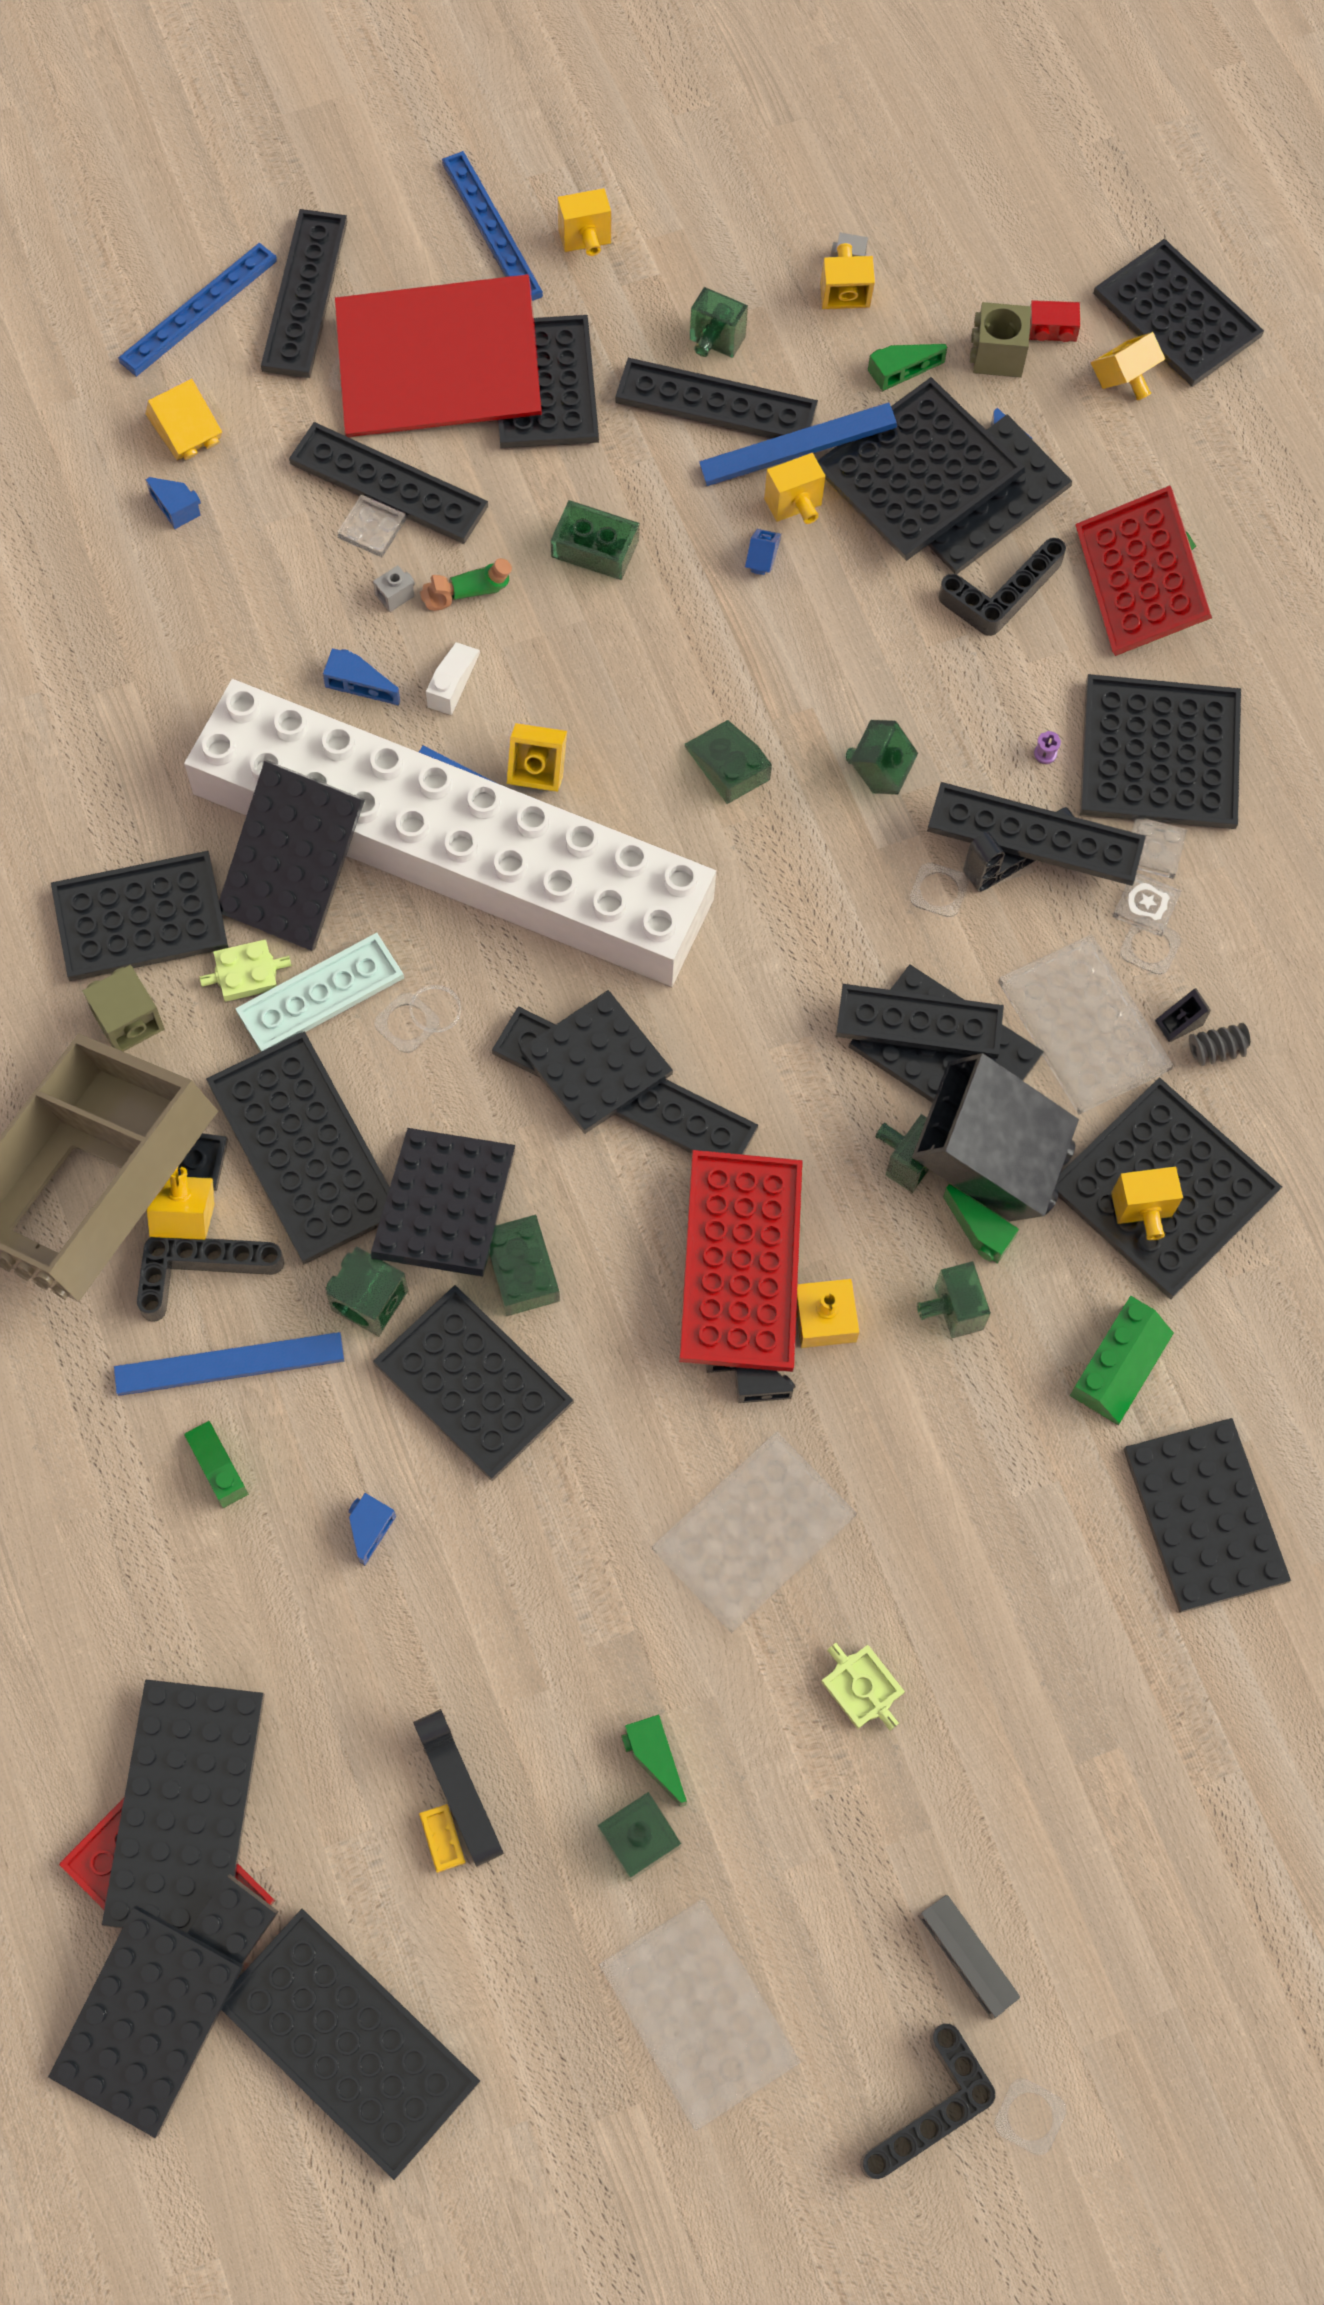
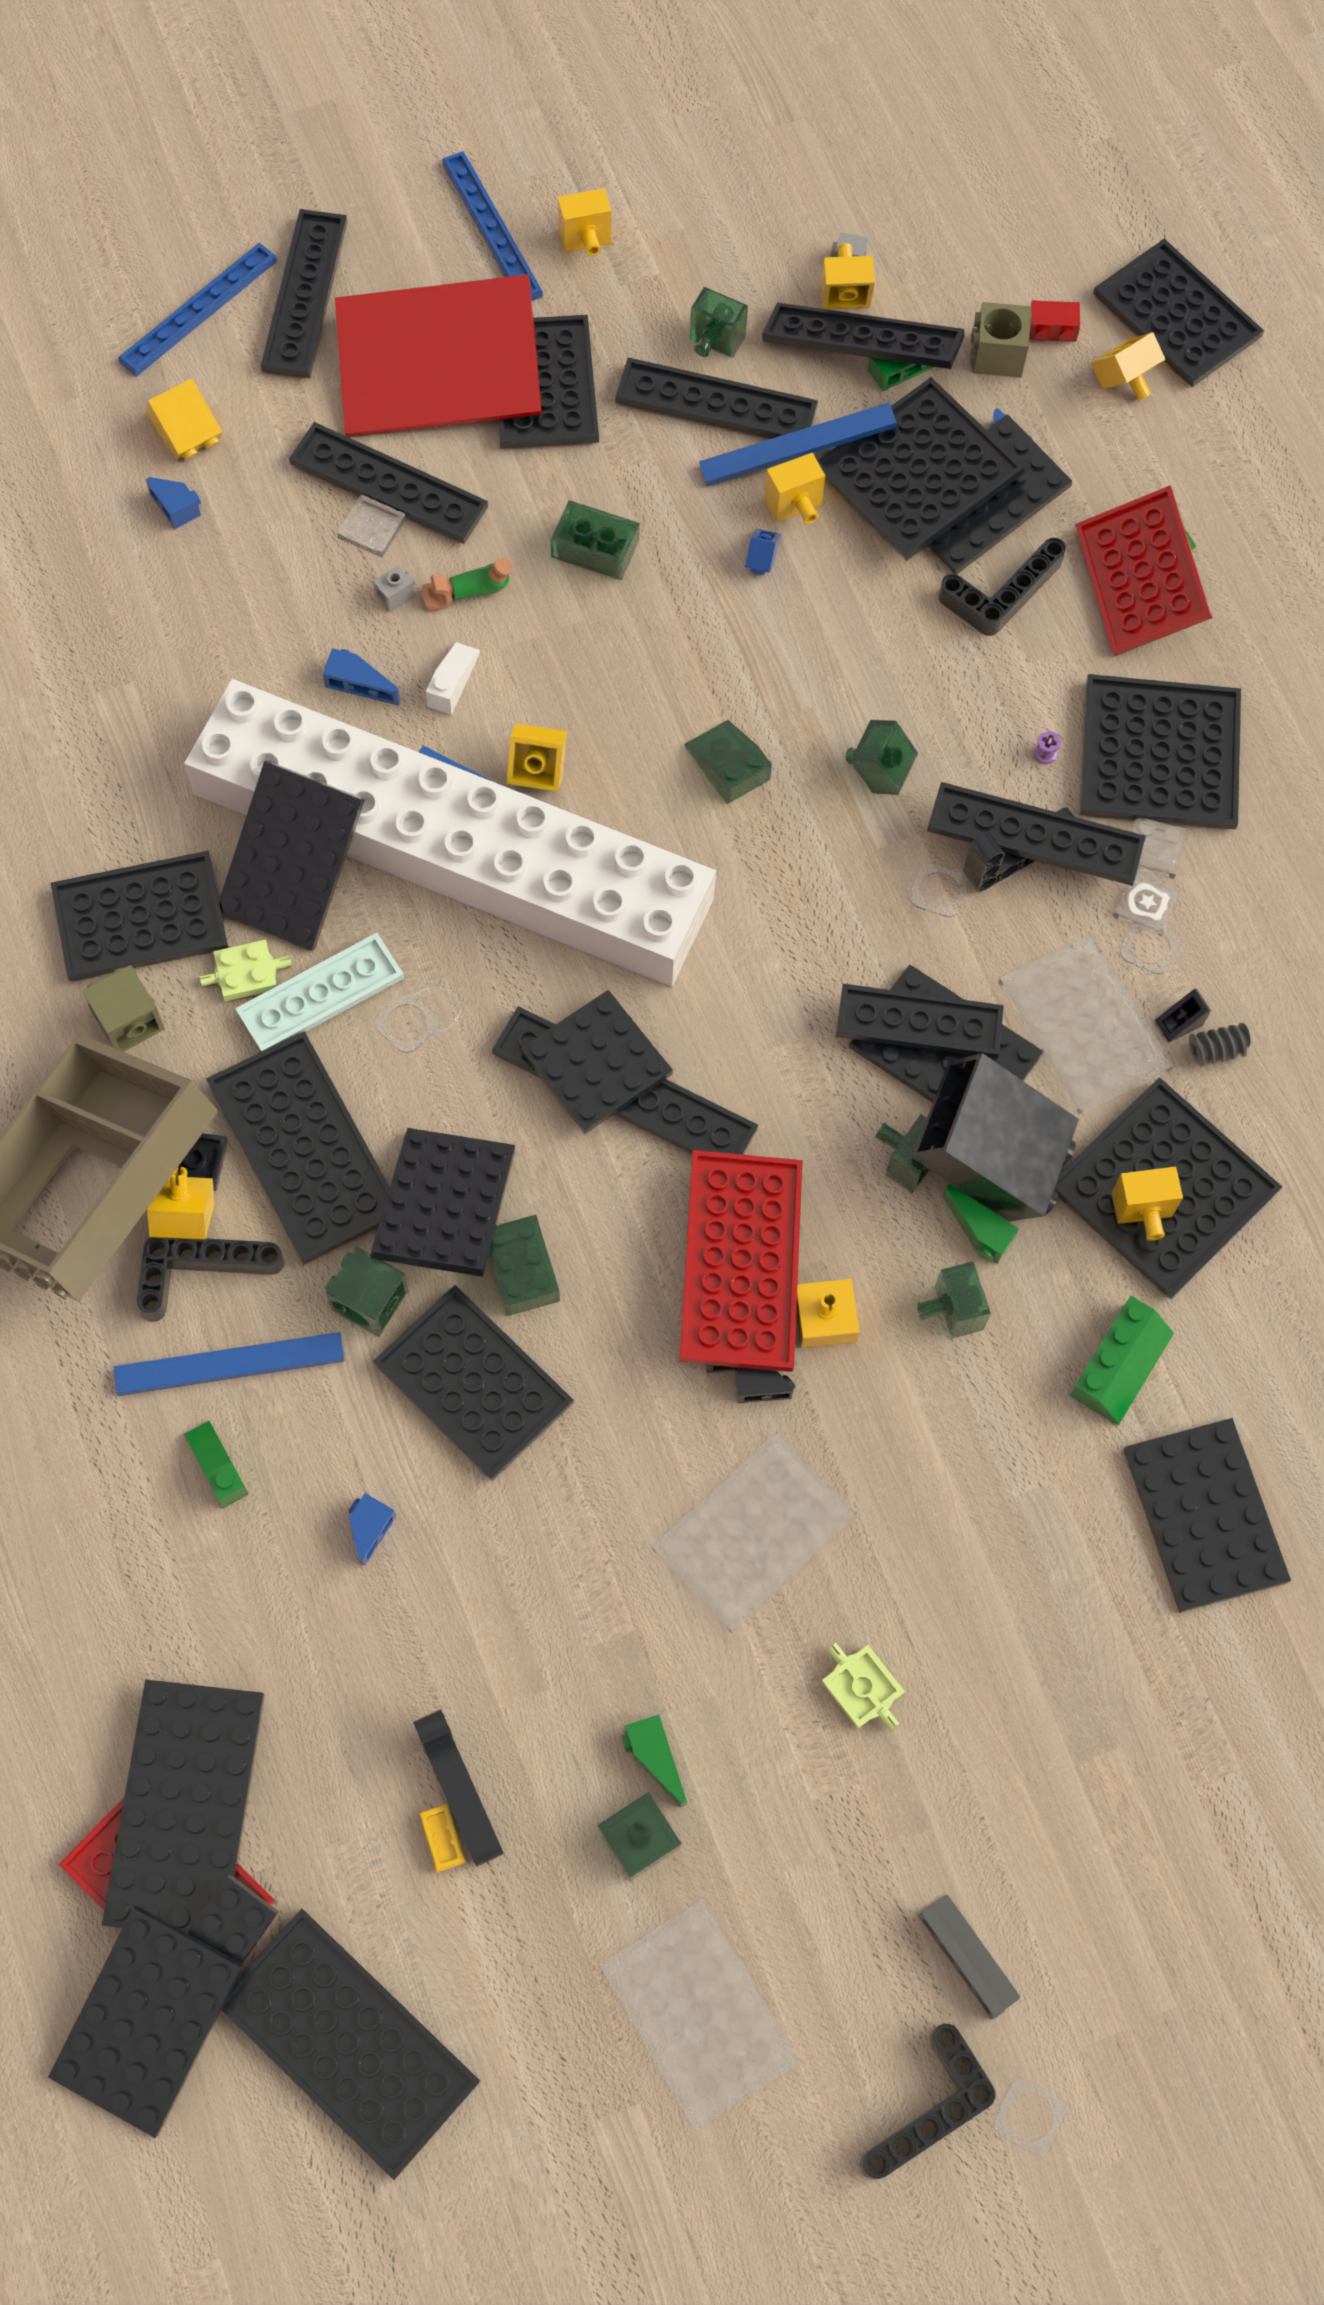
none -> black plate [762,302,965,369]

